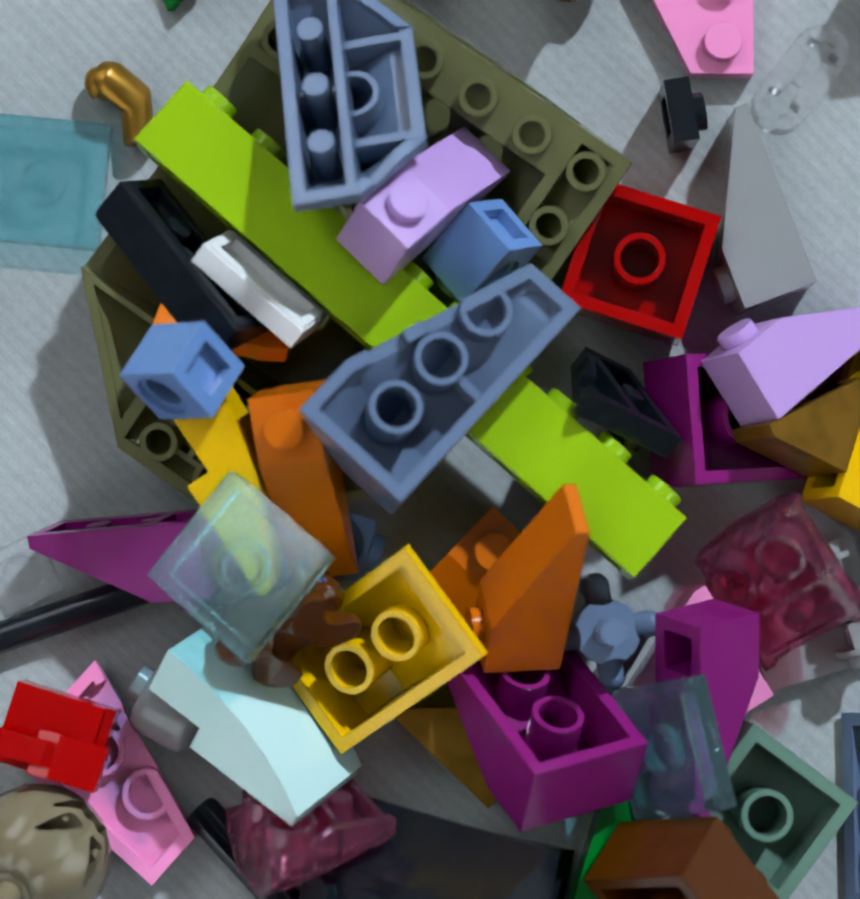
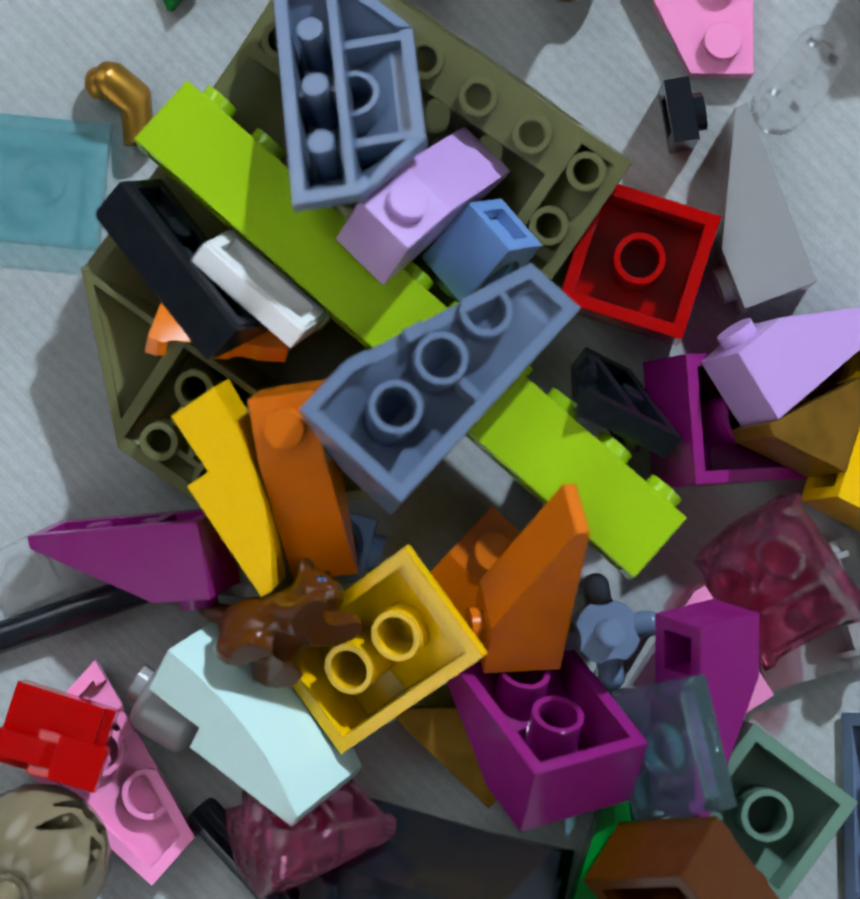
medium blue brick [119,321,245,419] -> none
clear light blue tile [147,470,336,663] -> none

